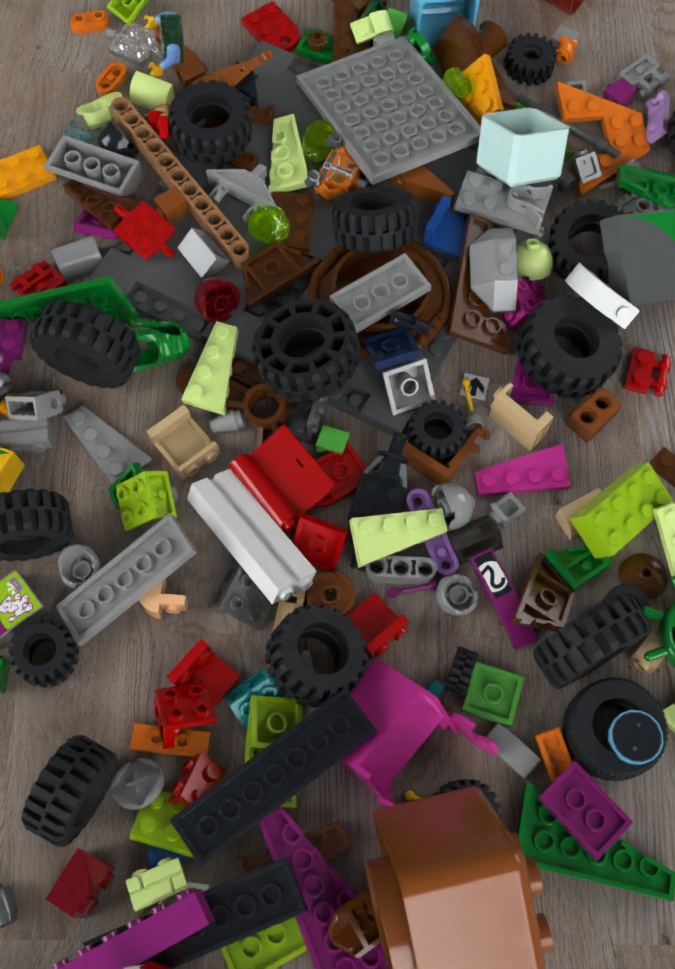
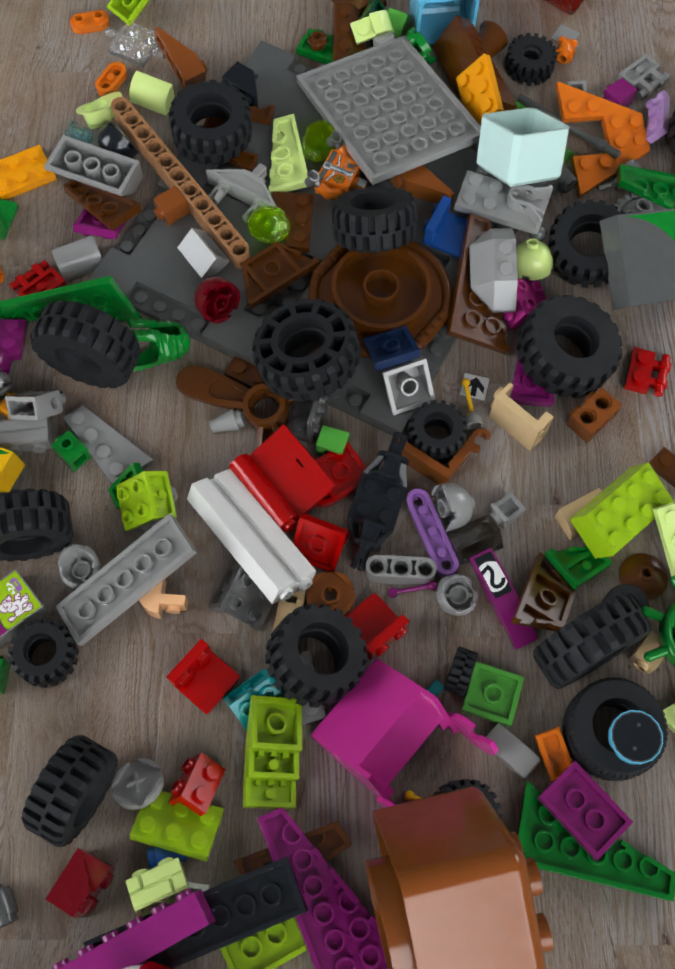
red plate [113,200,176,262] -> none
orange plate [129,723,211,758] -> none
torso [144,10,184,78] -> none
red plate [144,104,172,139] -> none
tan panel [146,405,220,480] -> none
red bracket [154,683,217,749] -> none
black plate [170,688,377,867] -> none
yellowish green wing [181,321,239,415] -> none
dark orange hinge [190,49,274,87] -> none
red plate [241,1,299,52] -> none
reddish brown slope [327,890,381,959] -> none
light grey plate [330,253,432,333] -> none
yellowish green wing [349,508,447,568] -> none
black axle [390,311,430,336] -> none
clear neon green brick [443,67,472,98] -> none
dark pink wing [474,443,571,497] -> none
white arch [565,262,640,329] -> none
light grey bracket [569,148,602,184] -> none
none -> green brick [51,430,92,472]

